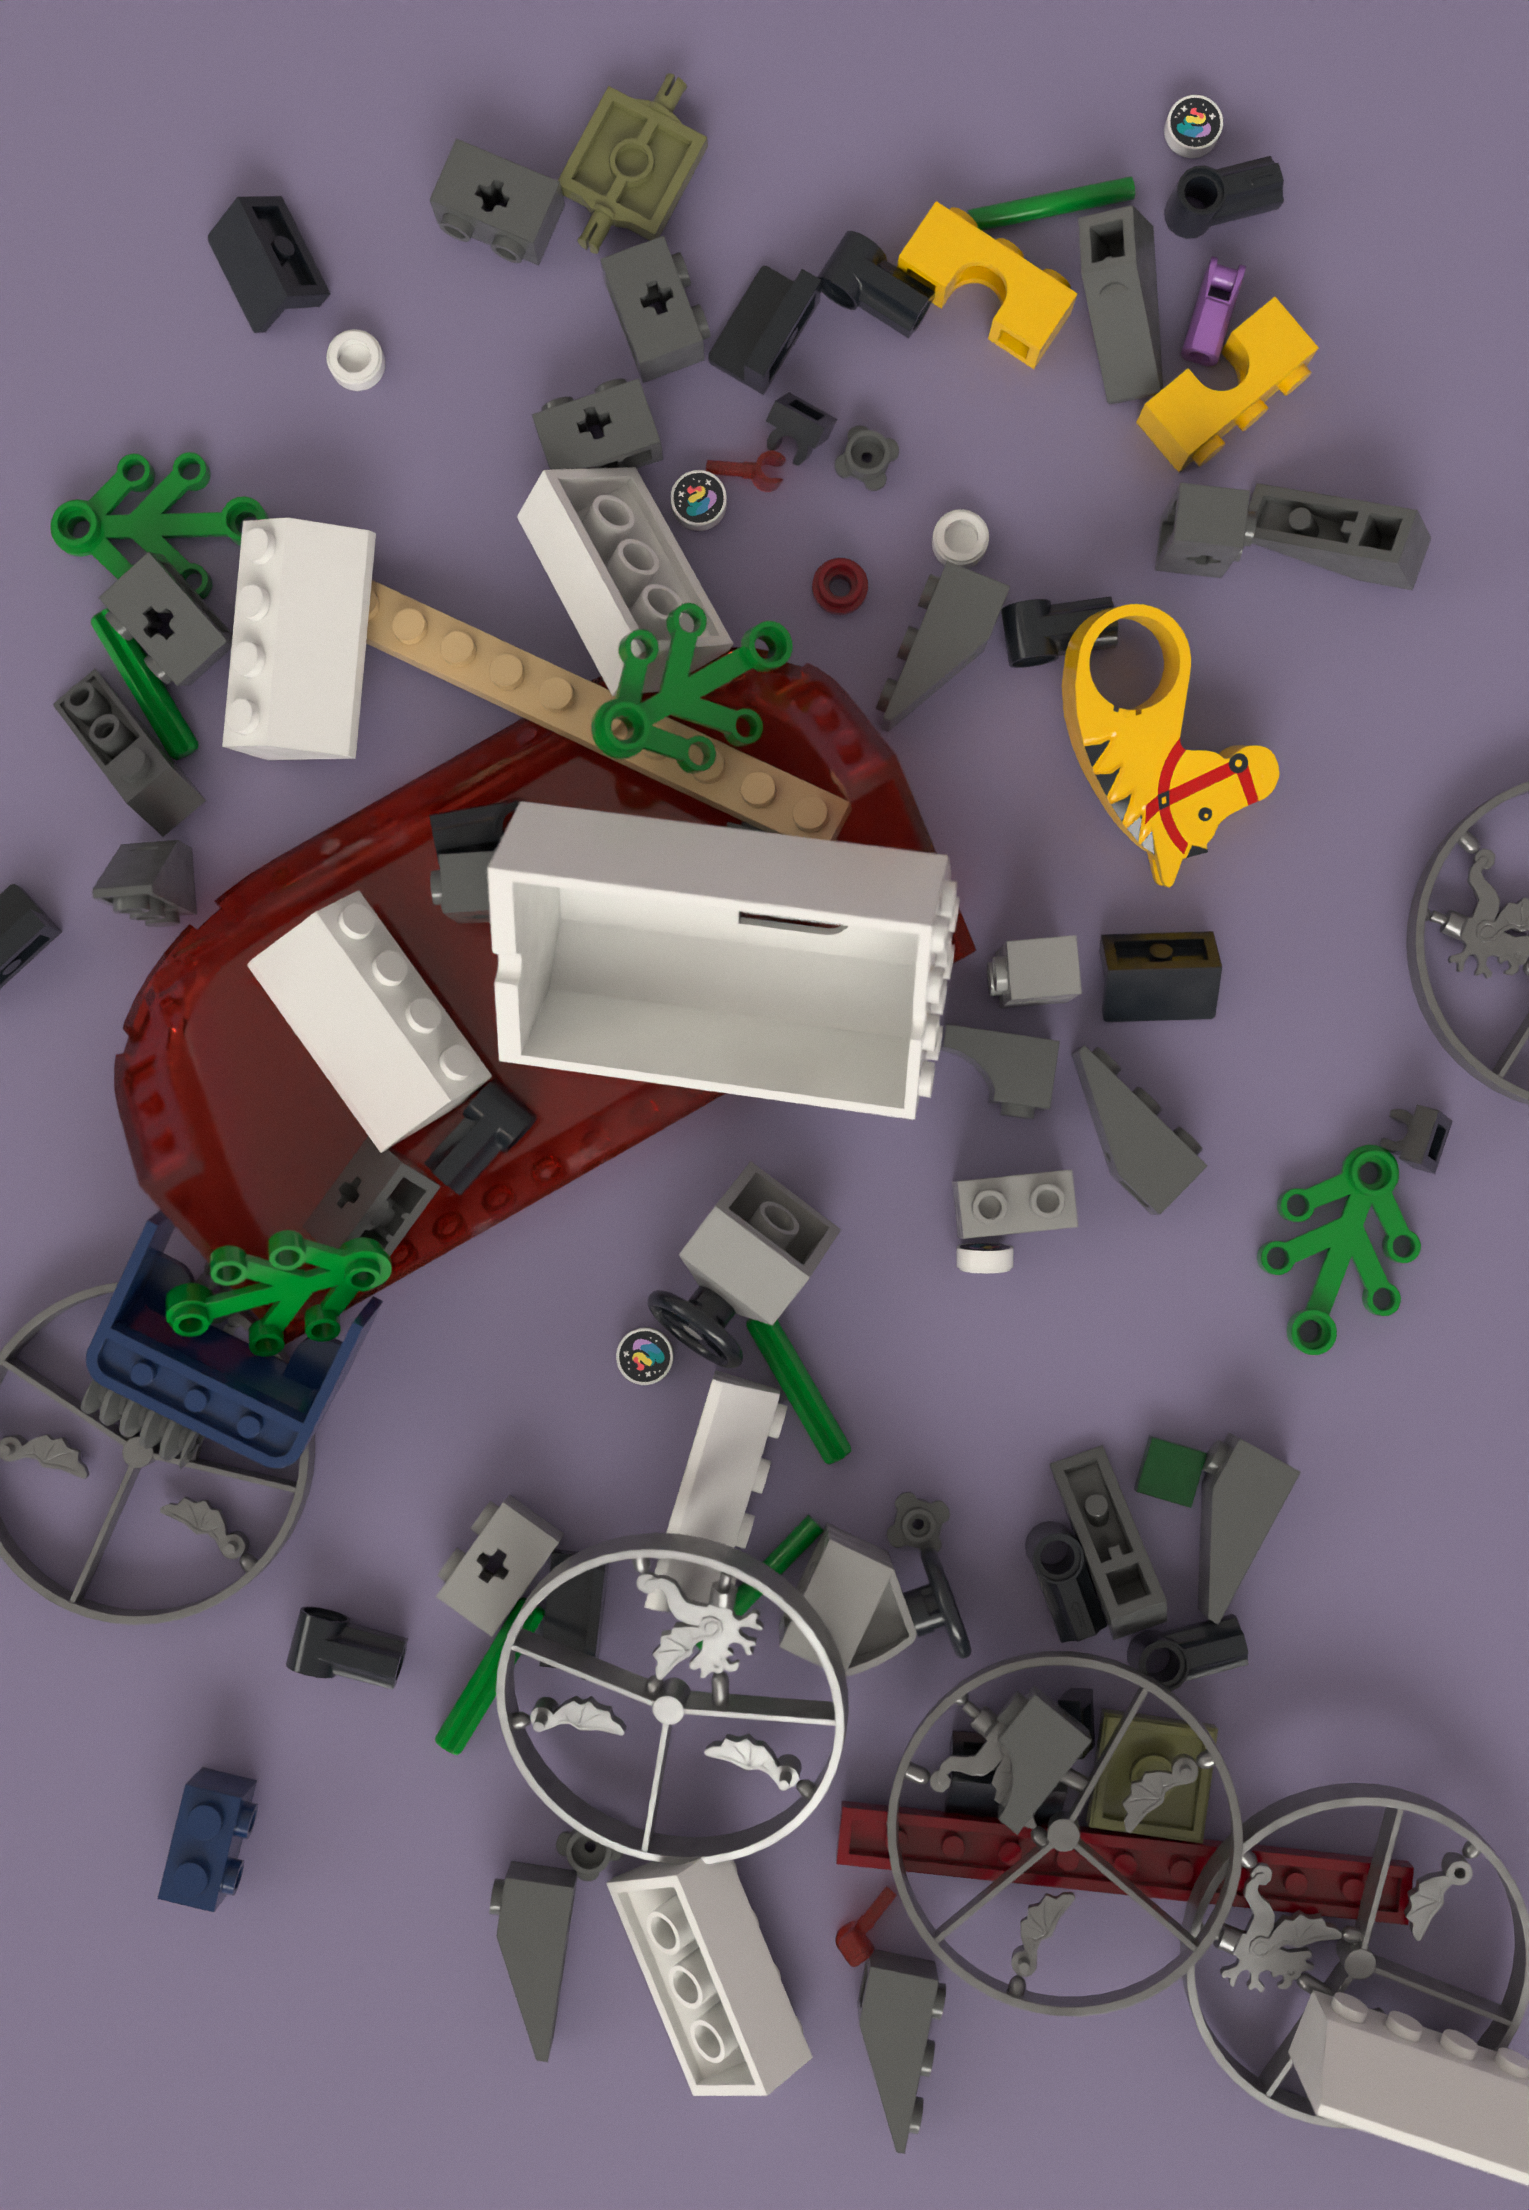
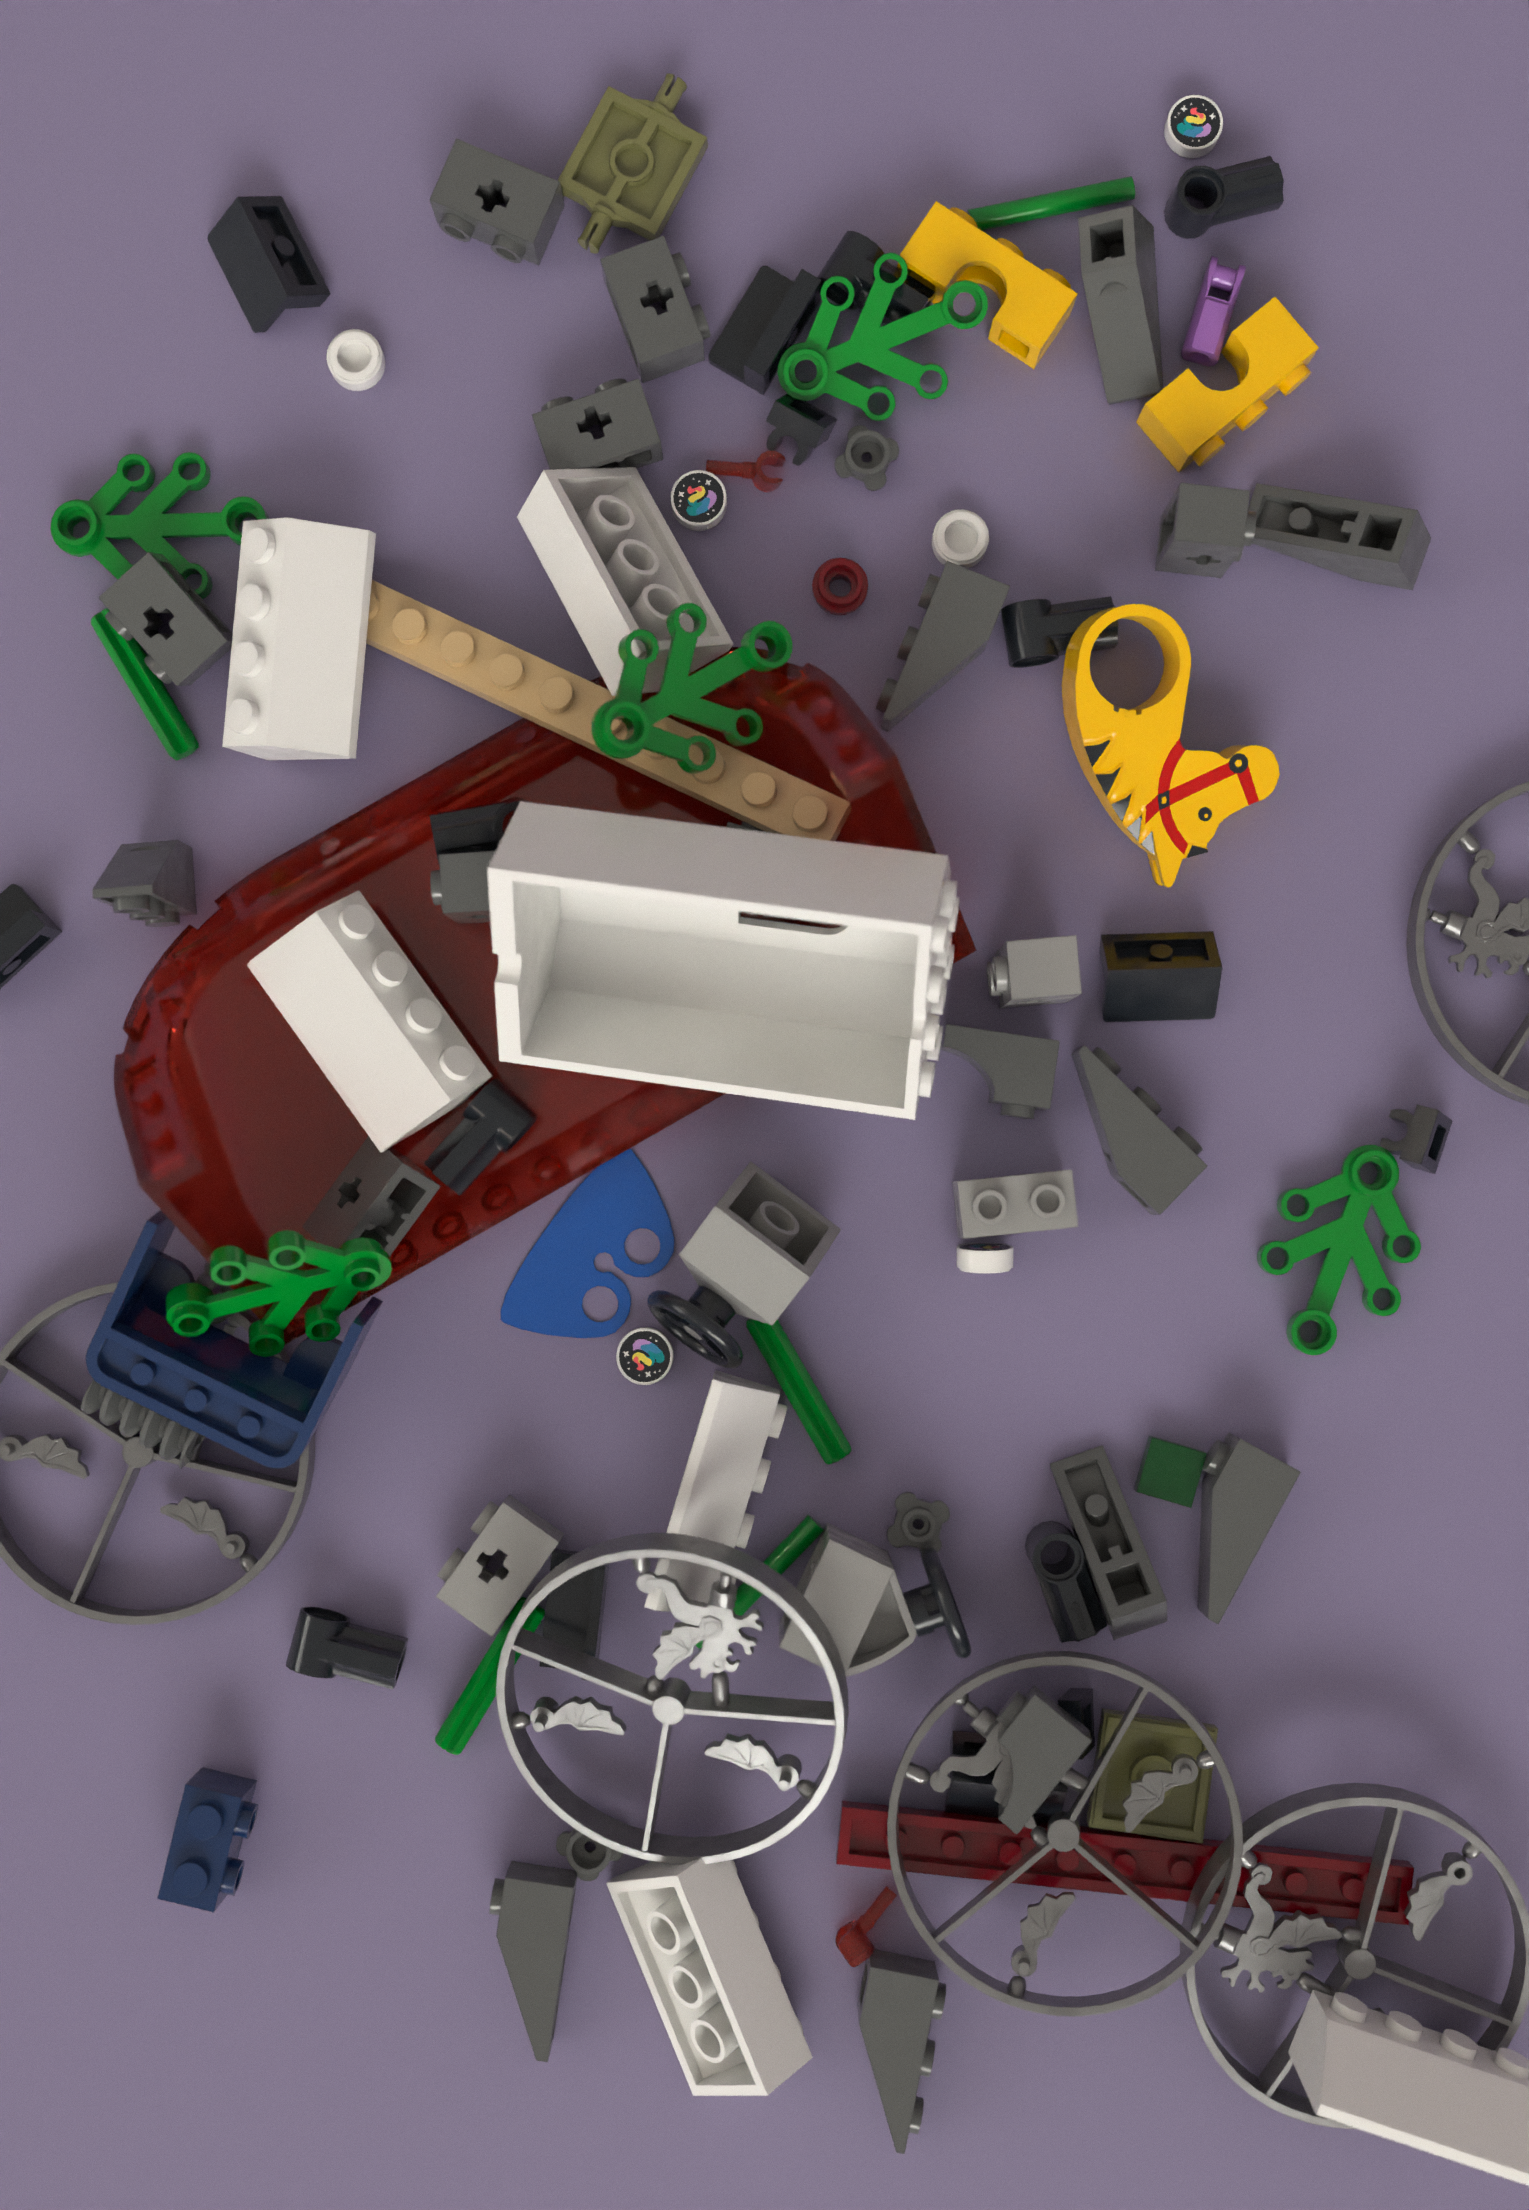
dark grey slope [52,669,206,837] -> none
black piece [1127,1614,1249,1691] -> none
none -> blue piece [501,1147,674,1338]
none -> green plant [778,252,988,421]

